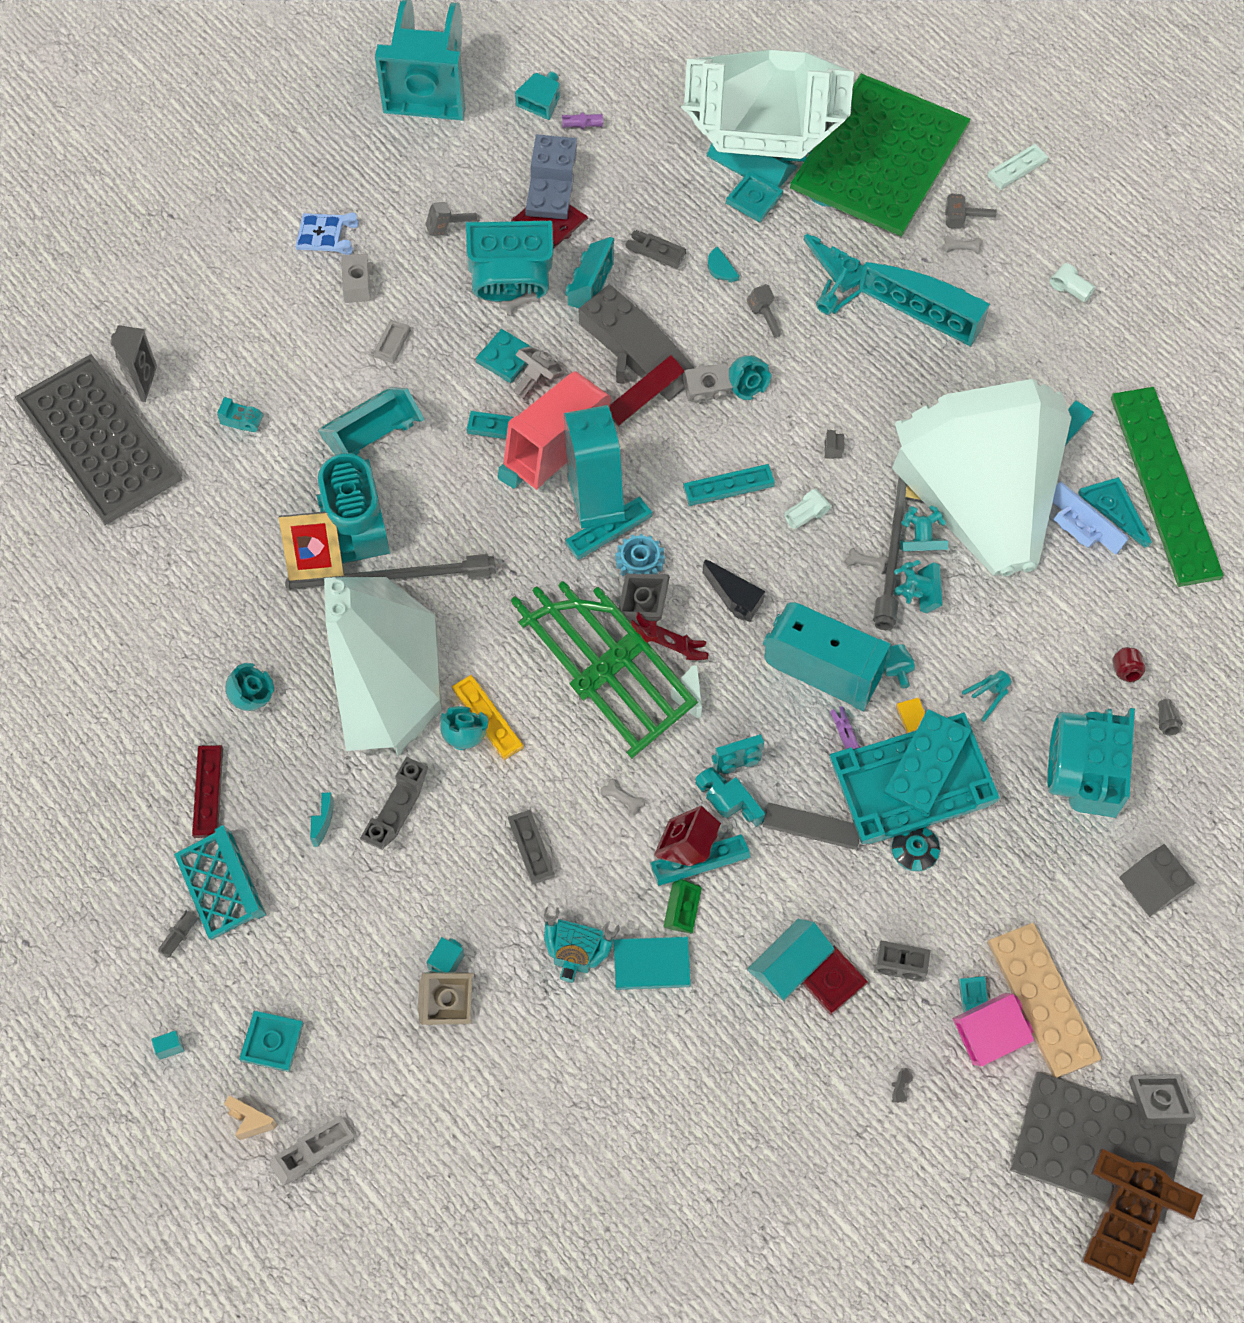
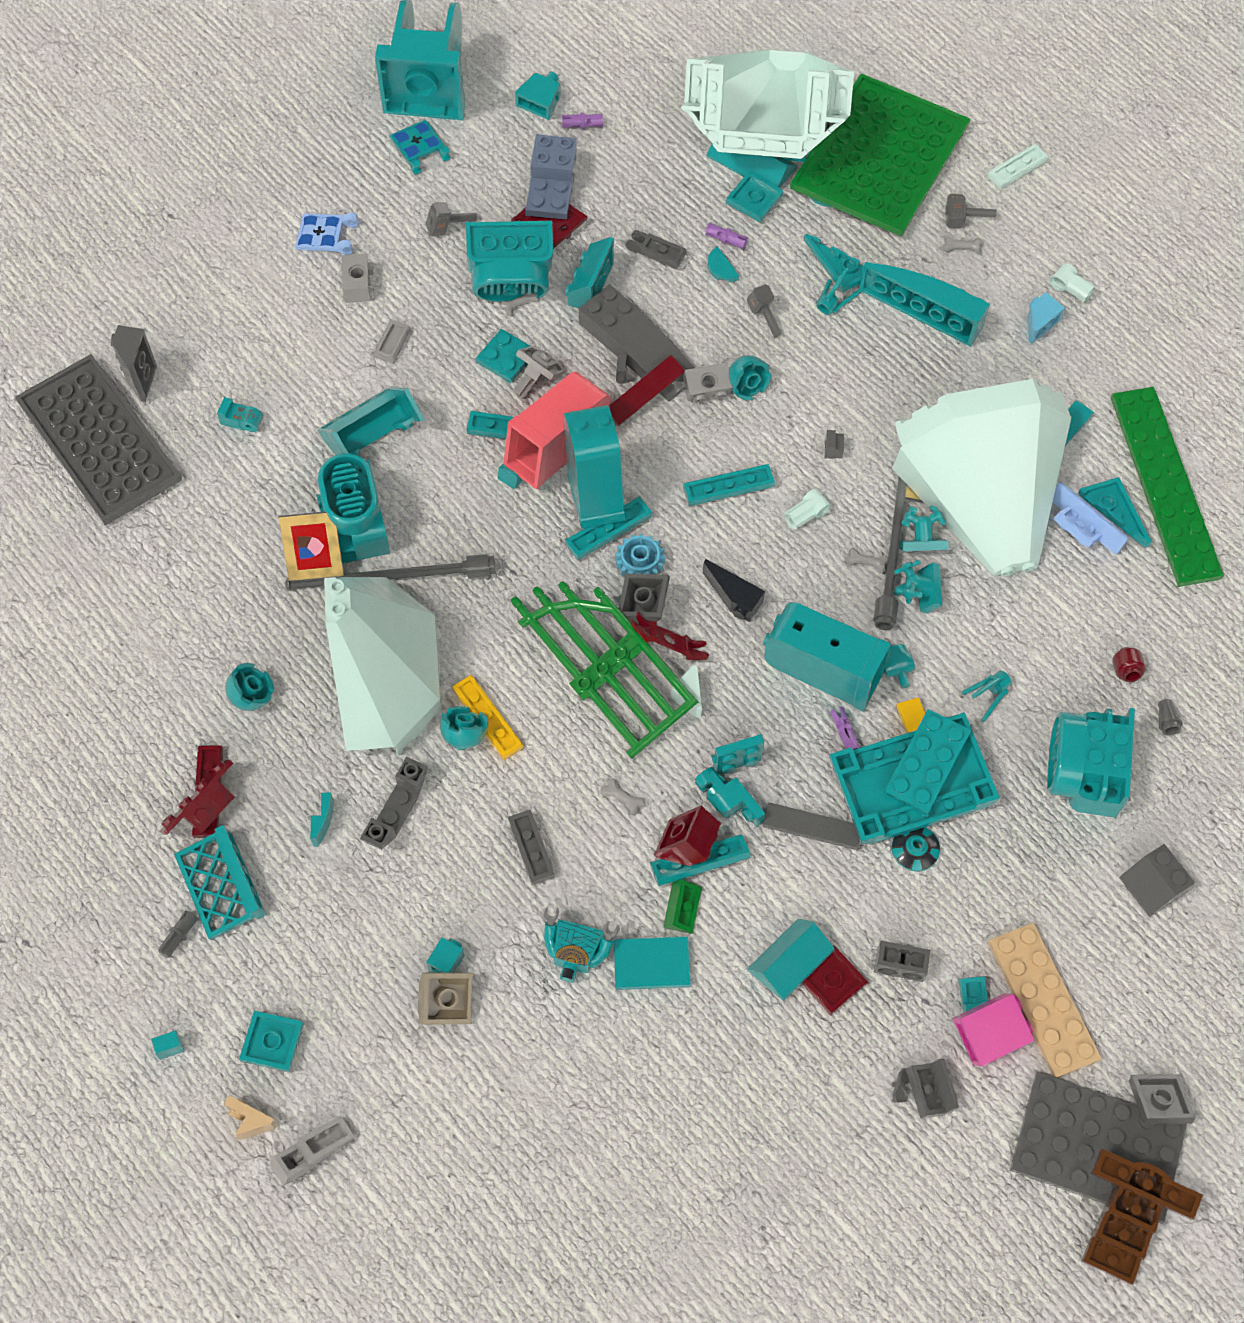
none -> dark red bracket [160,760,235,835]
none -> teal flag [389,119,451,175]
none -> medium lavender pin [705,222,749,250]
none -> dark grey bracket [906,1058,959,1119]
none -> medium azure slope [1027,292,1065,344]

